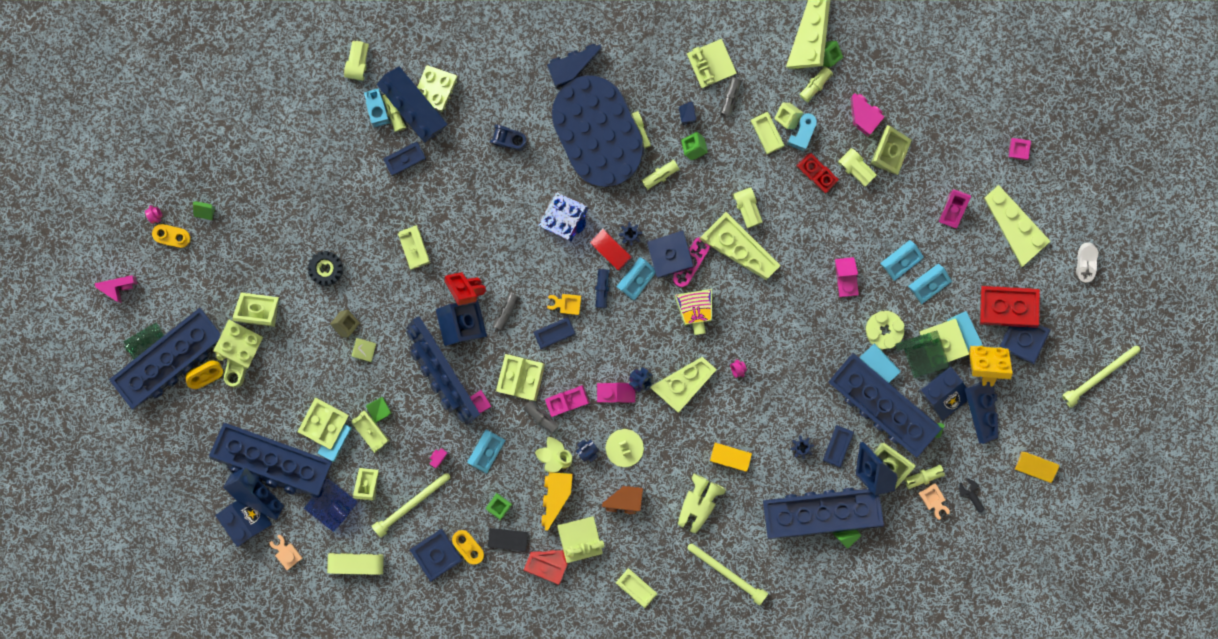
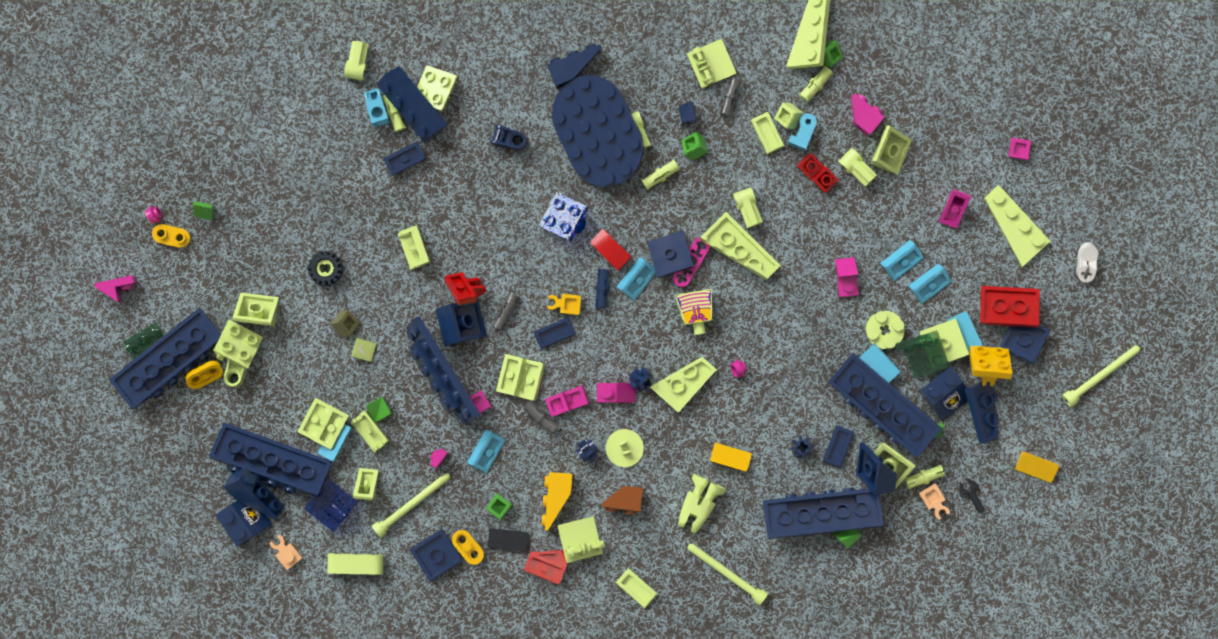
yellowish green plate [535,437,572,473] -> none
dark blue gear [618,222,642,246] -> none

